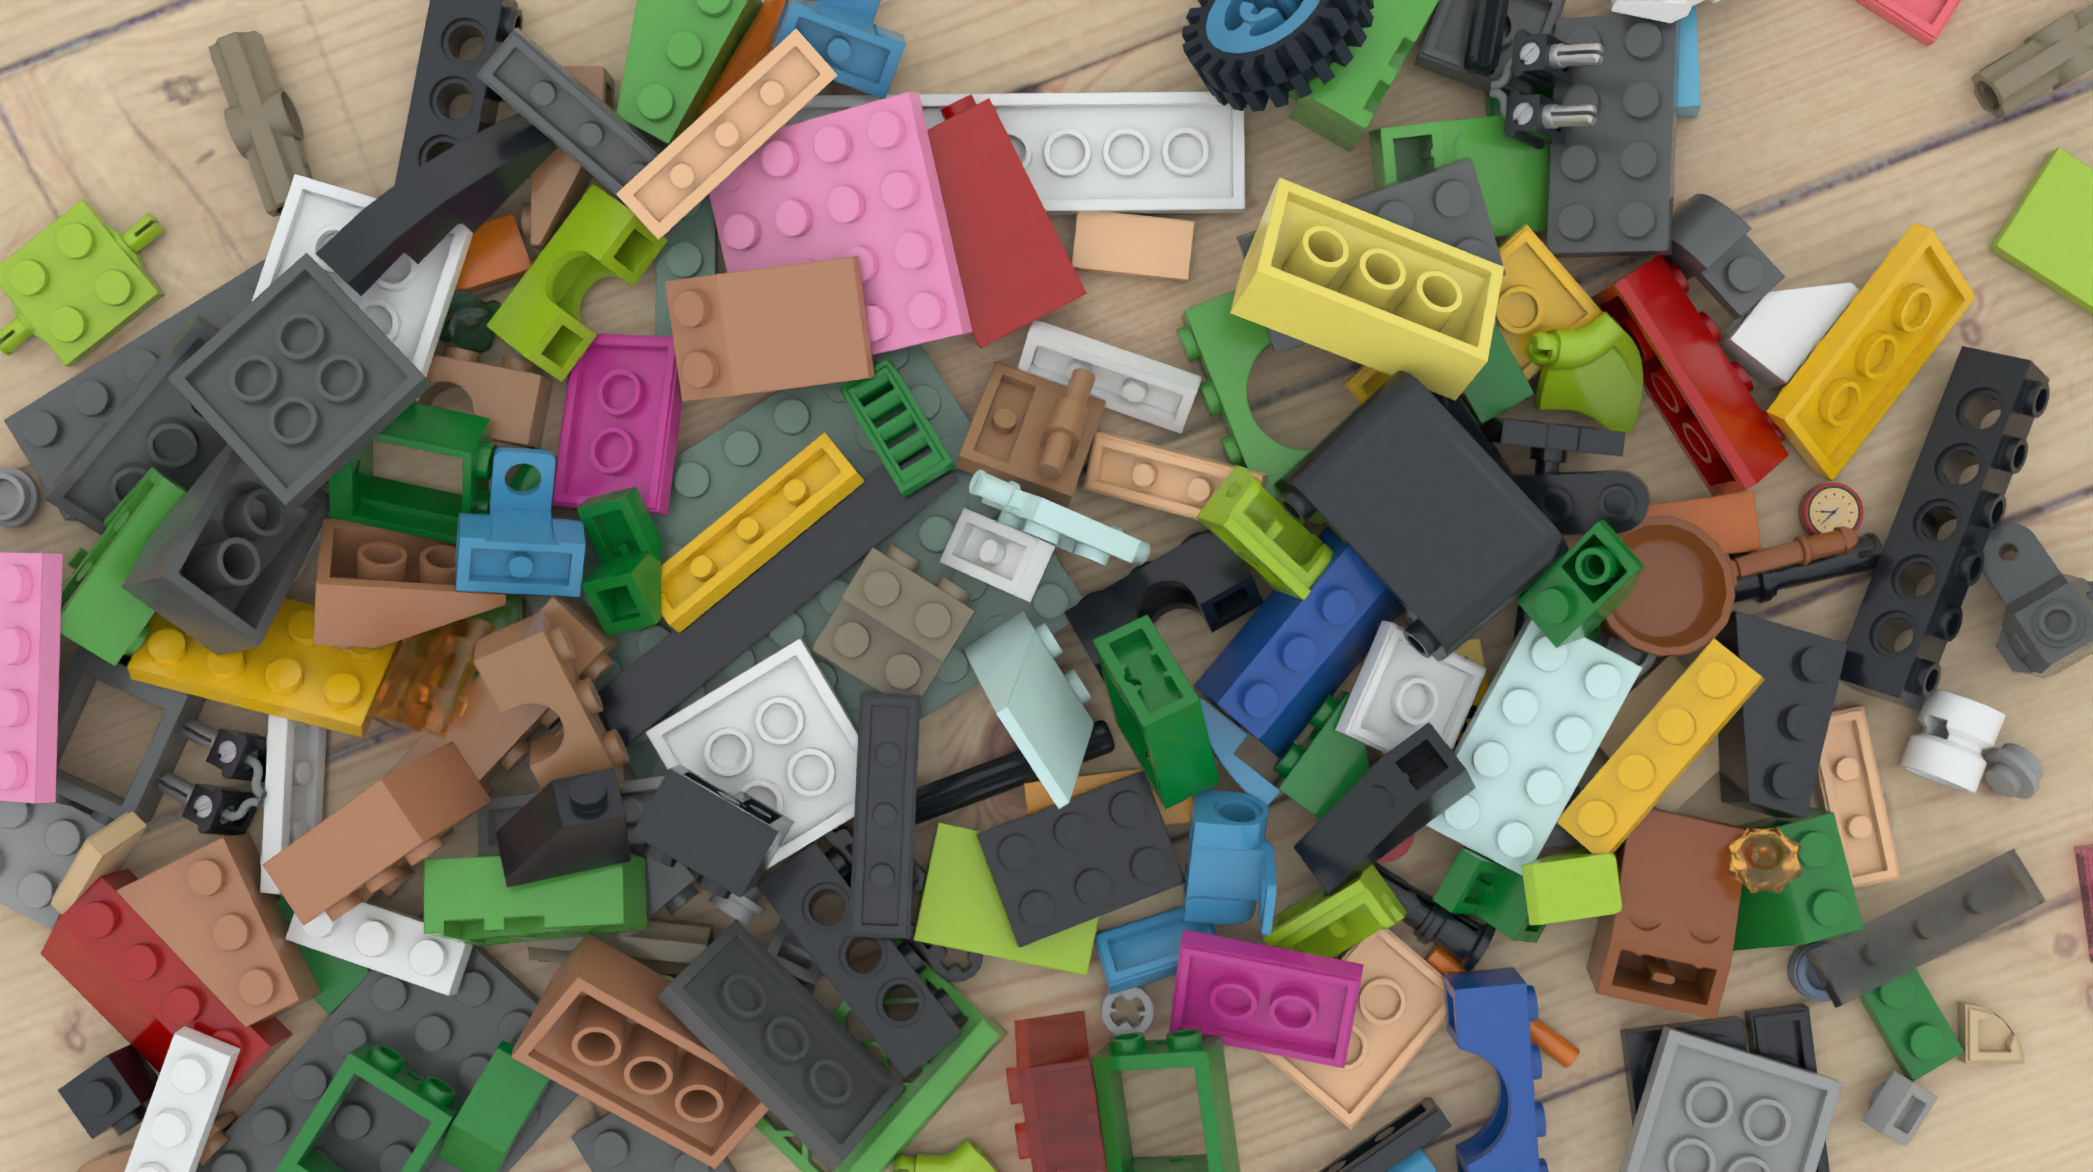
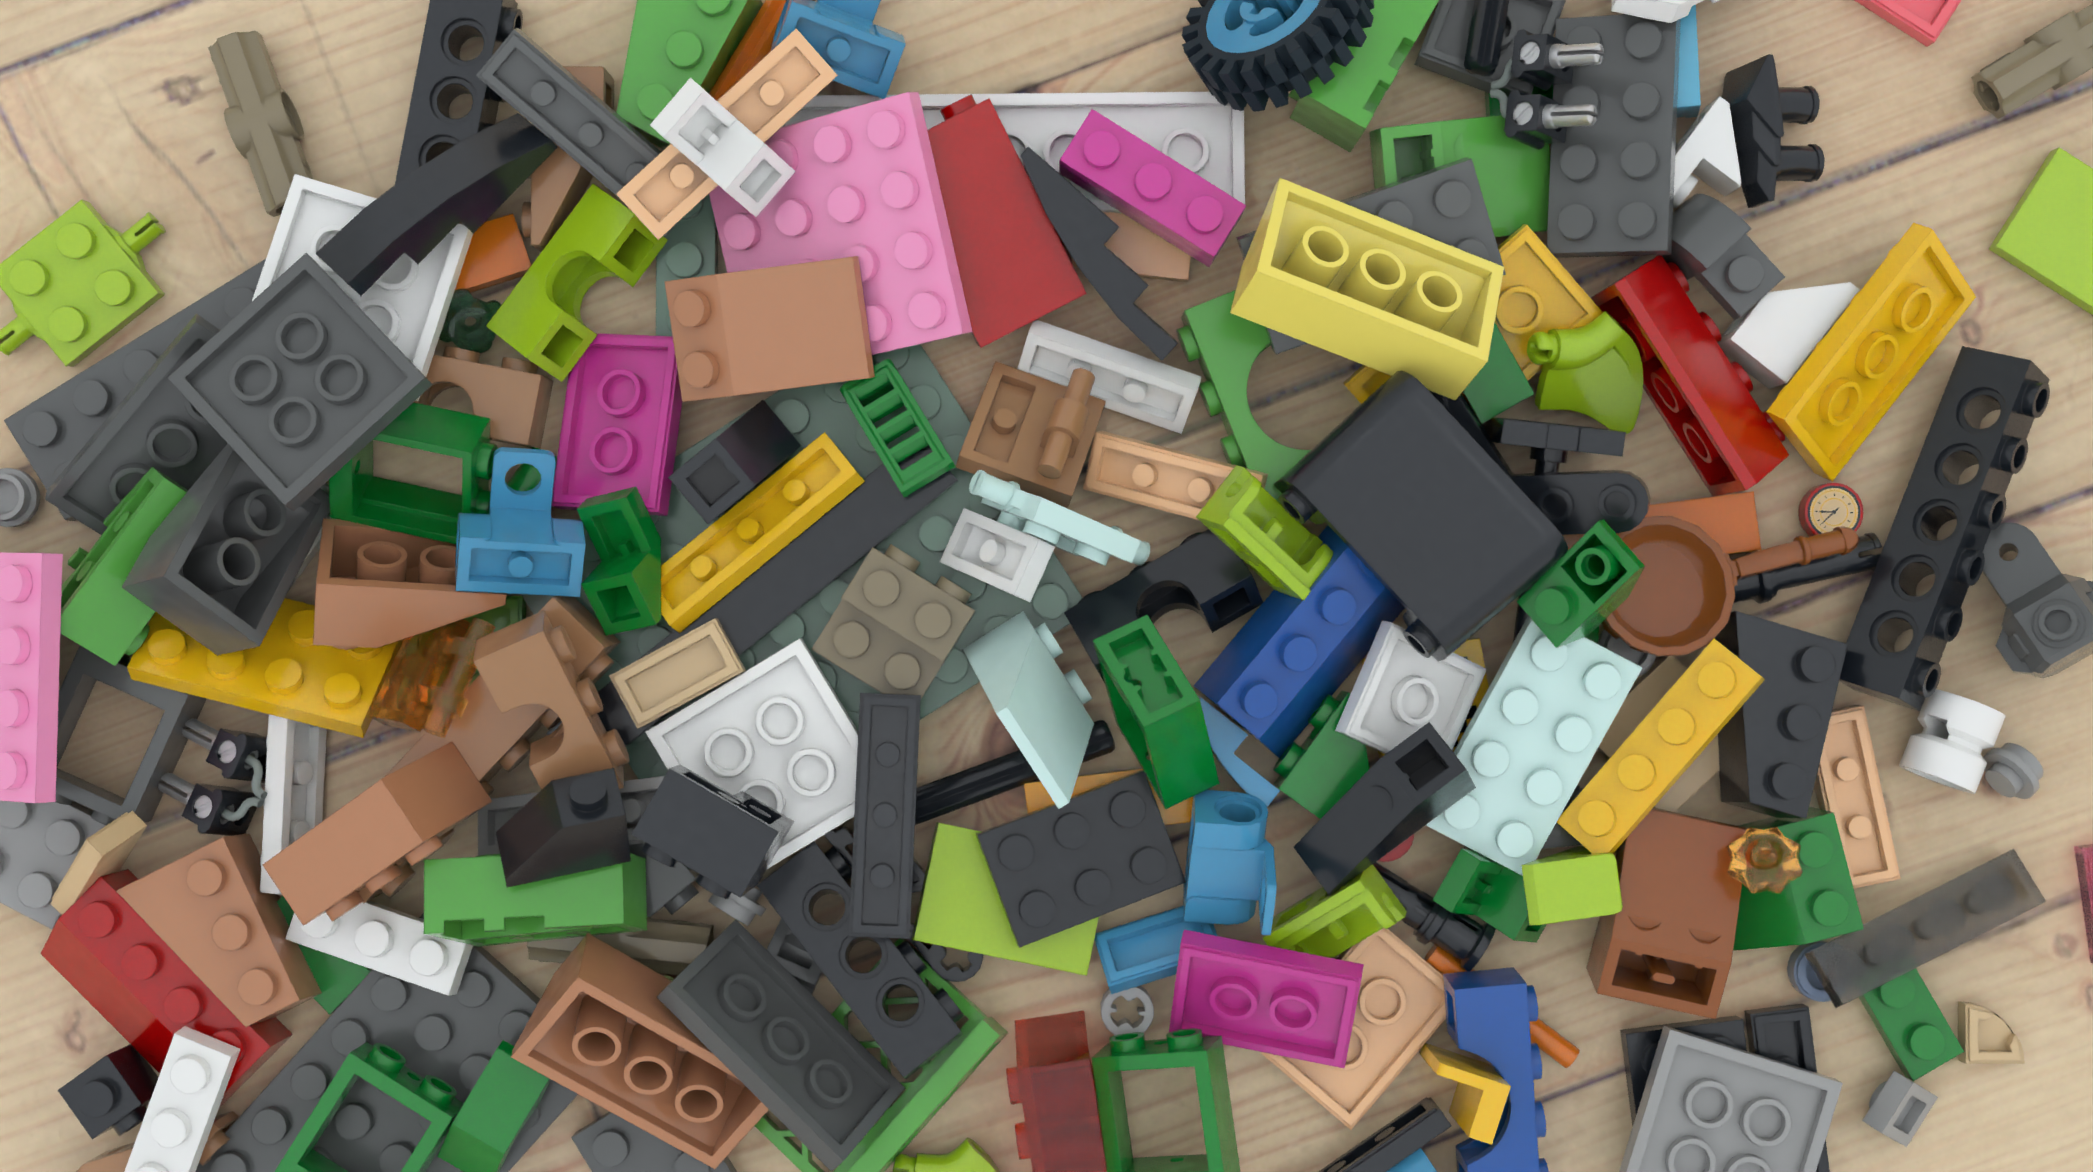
none -> tan tile [609,618,746,729]
none -> white slope [650,78,796,217]
none -> black slope [668,400,801,524]
none -> black slope [1020,146,1178,361]
none -> dark pink brick [1059,109,1246,267]
none -> yellow panel [1419,1043,1511,1145]
none -> white slope [1673,96,1741,208]
none -> black connector [1722,54,1825,208]

